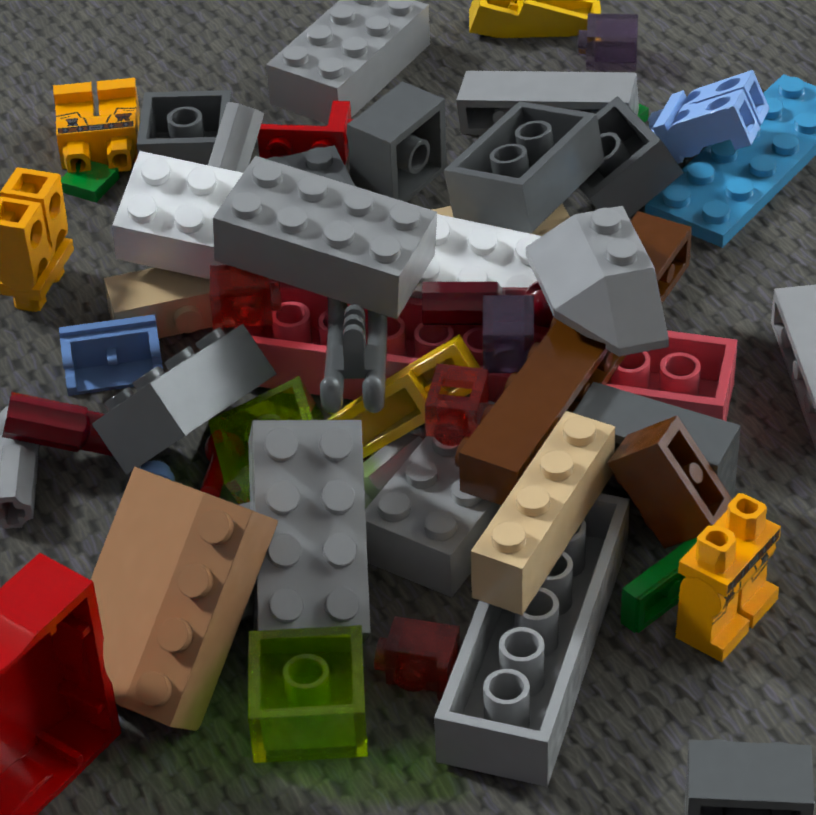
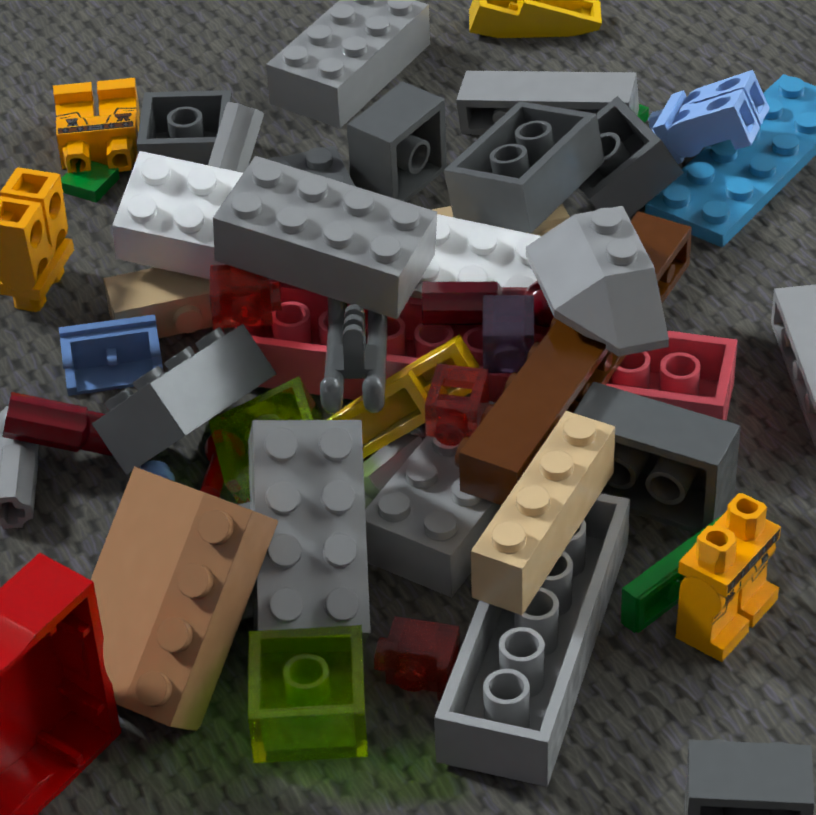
red bracket [257,101,353,165] -> none
clear purple brick [578,13,638,71] -> none
reddish brown brick [607,415,732,549] -> none

